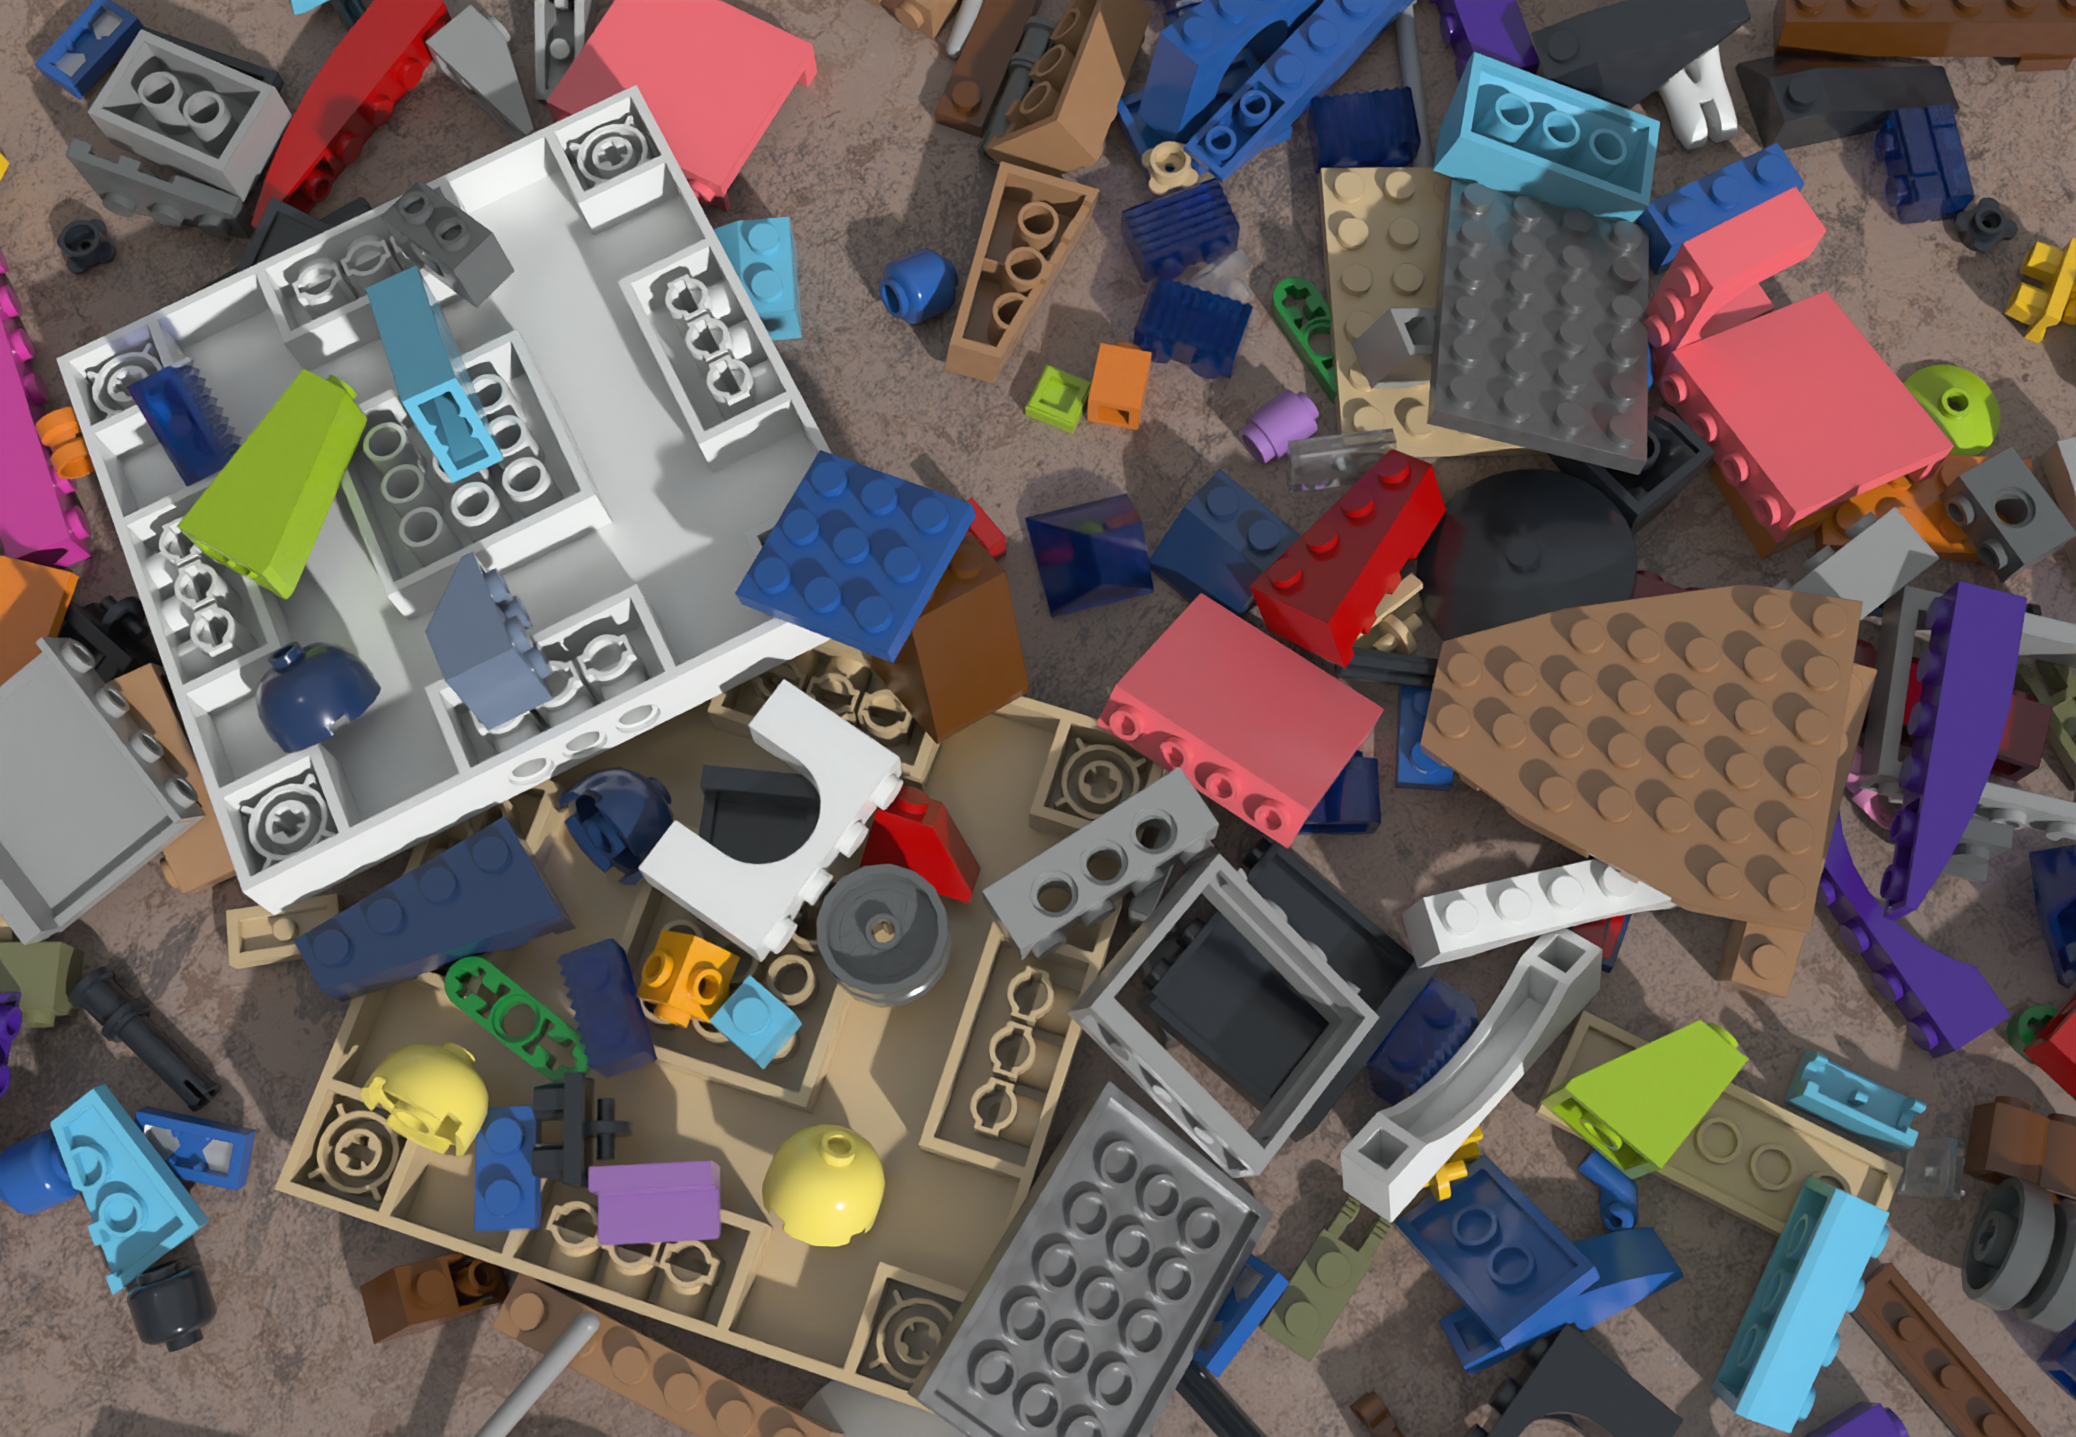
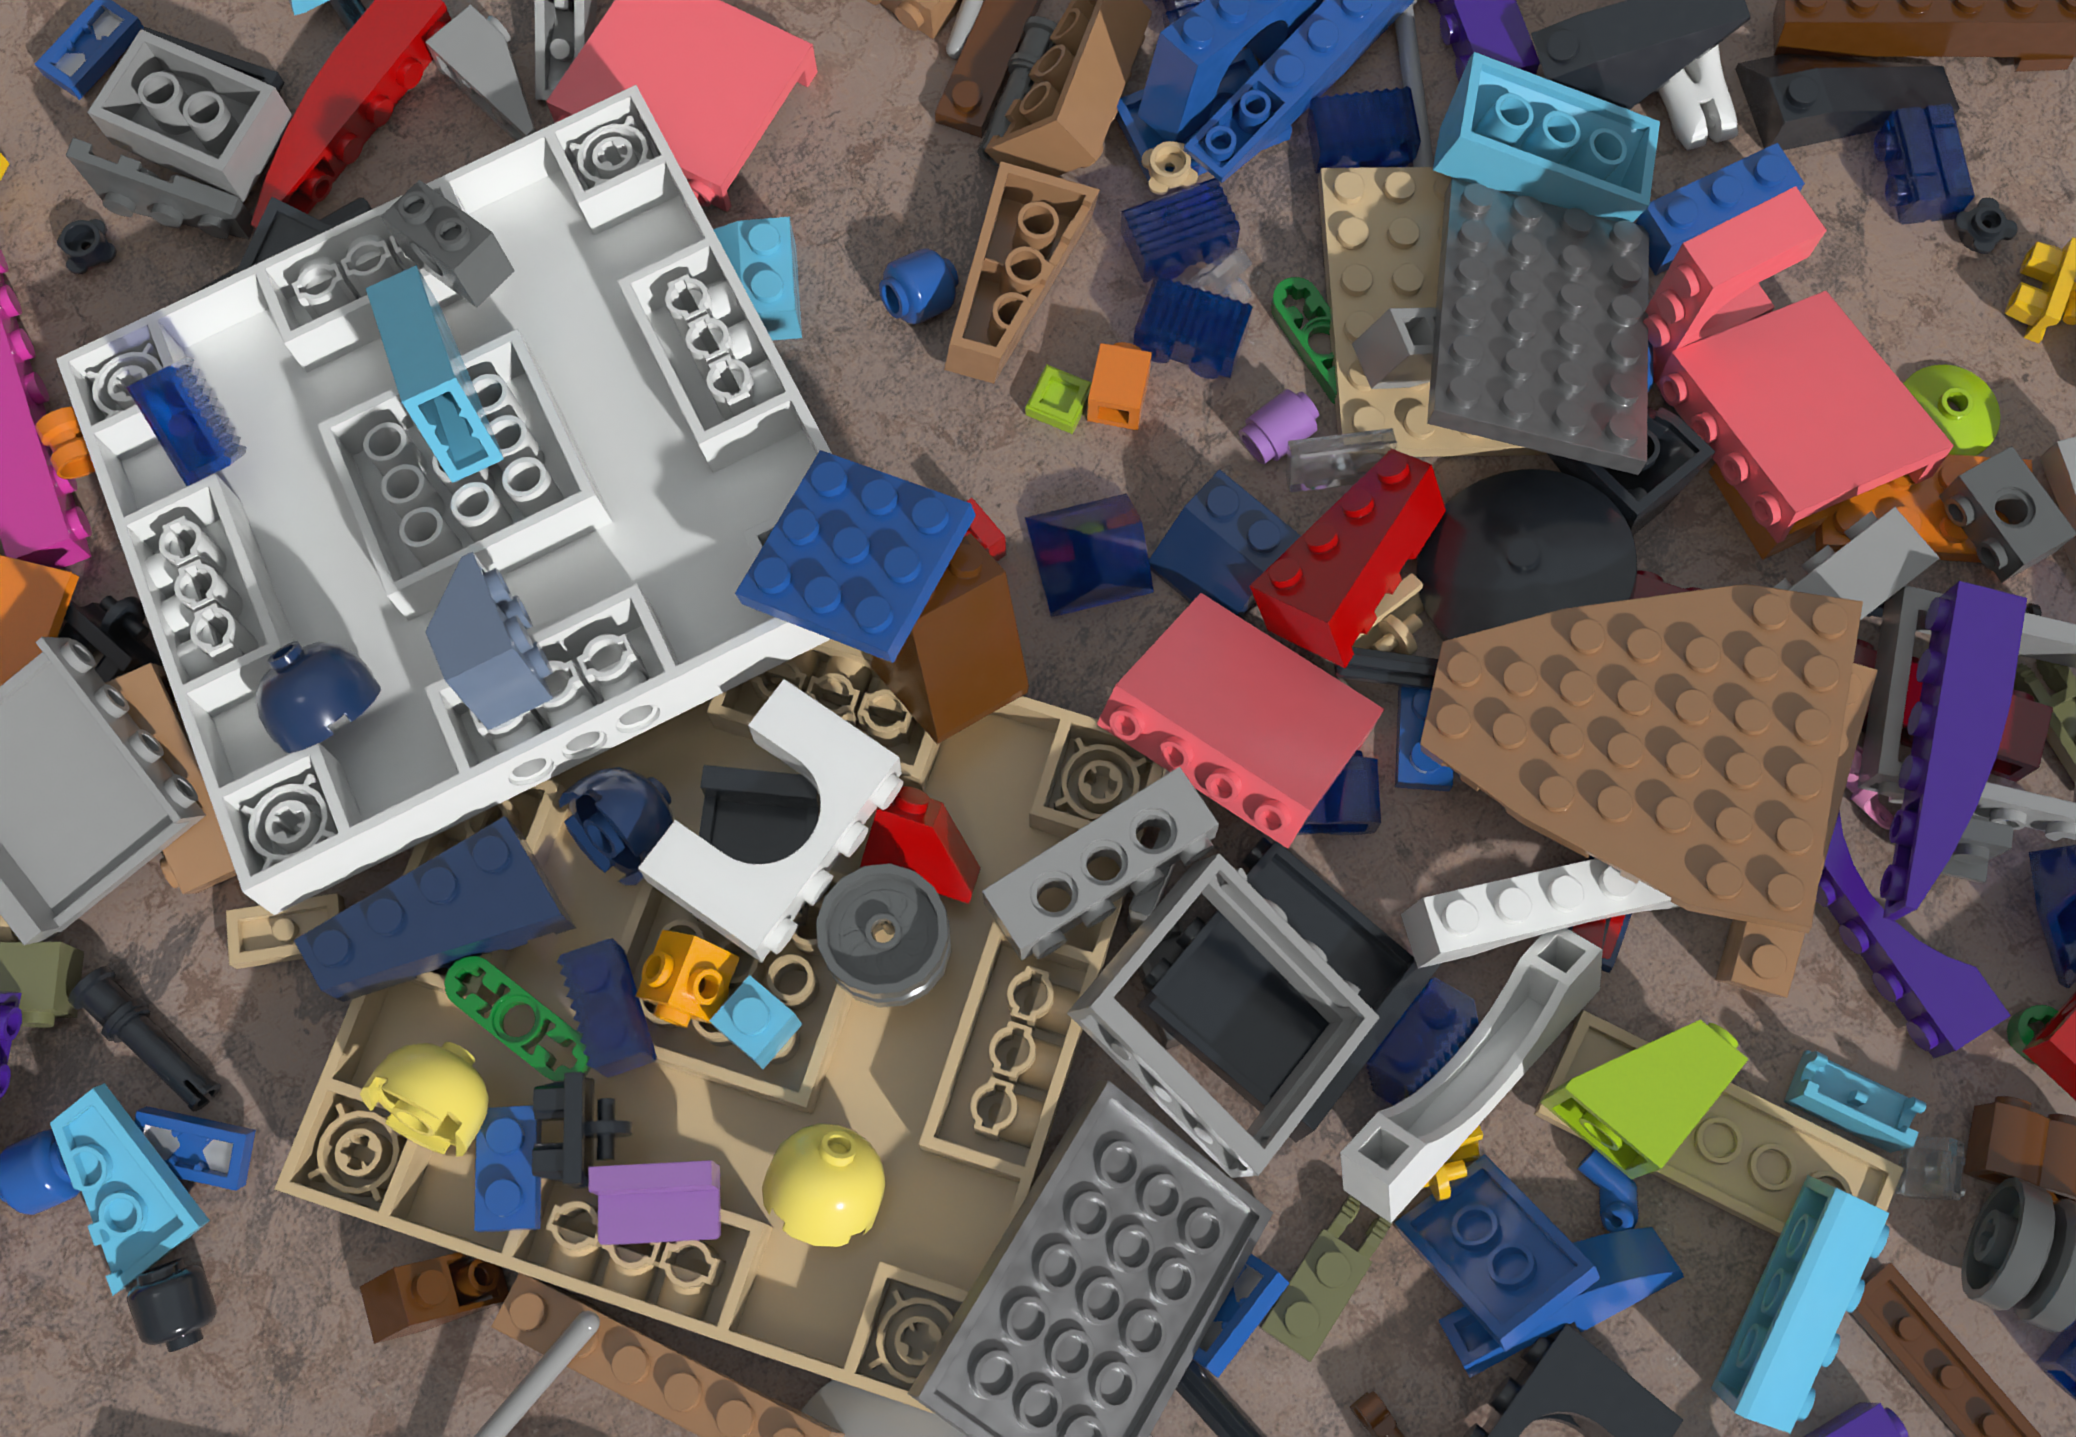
lime slope [177,368,368,601] -> none

